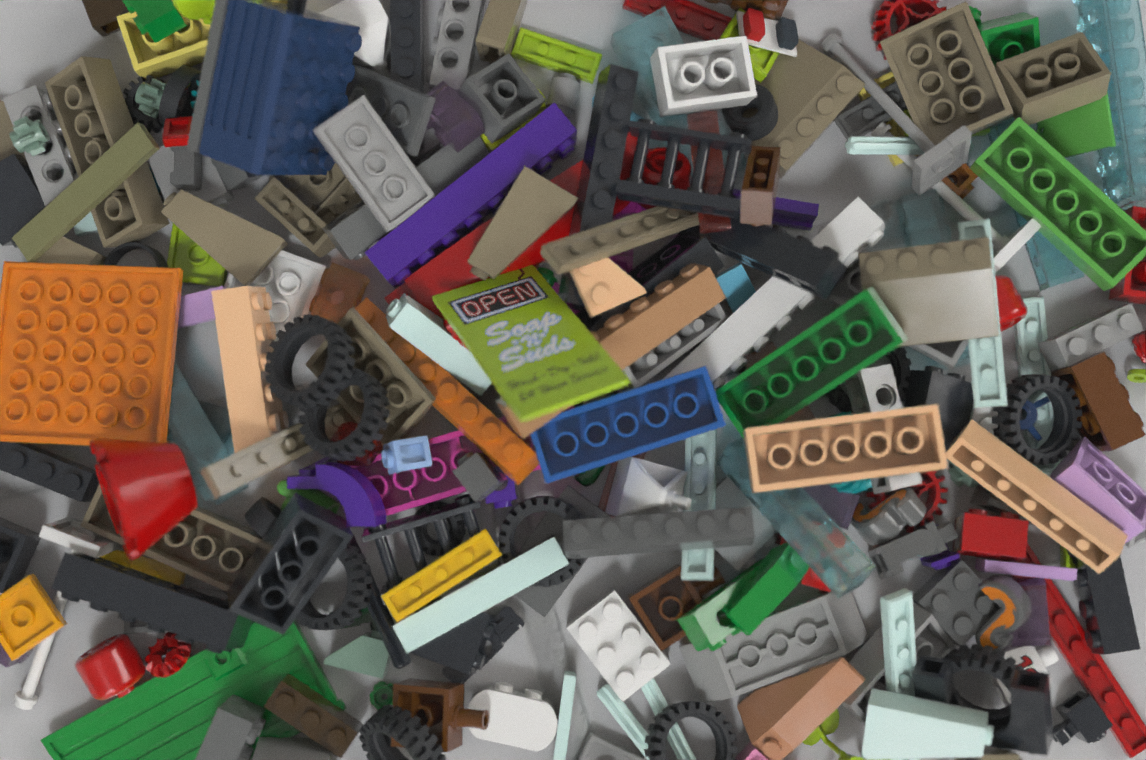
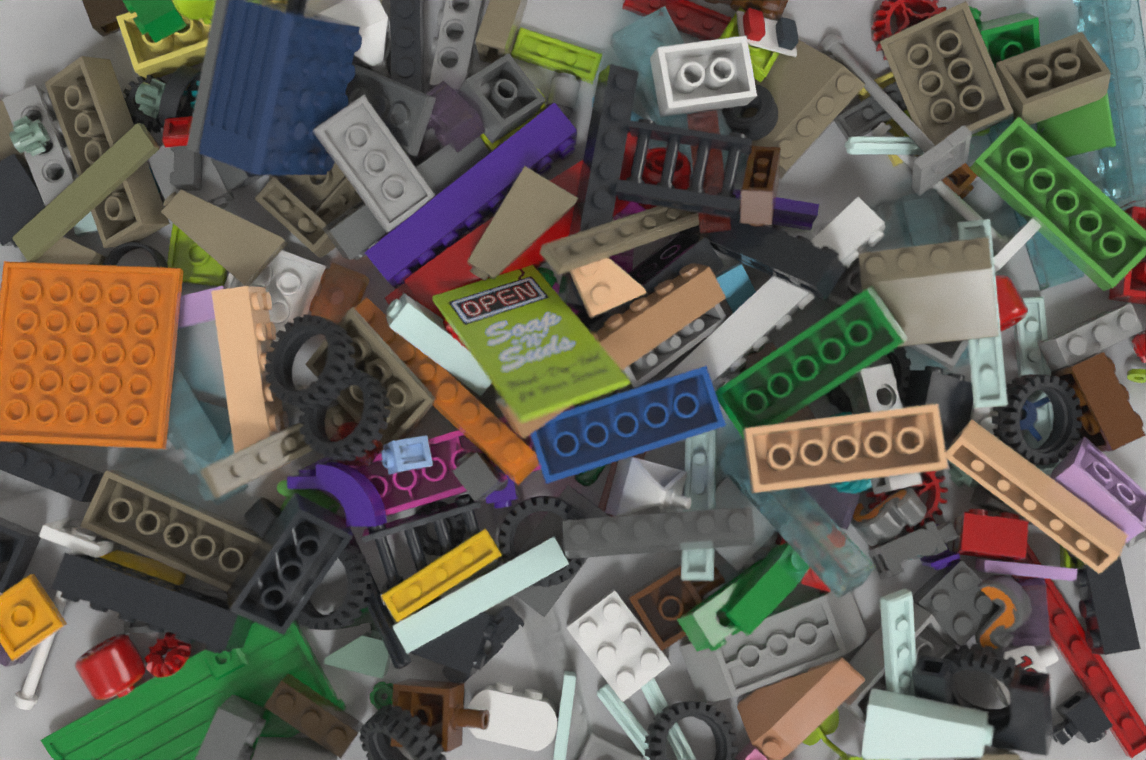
red cone [90,438,198,561] -> none

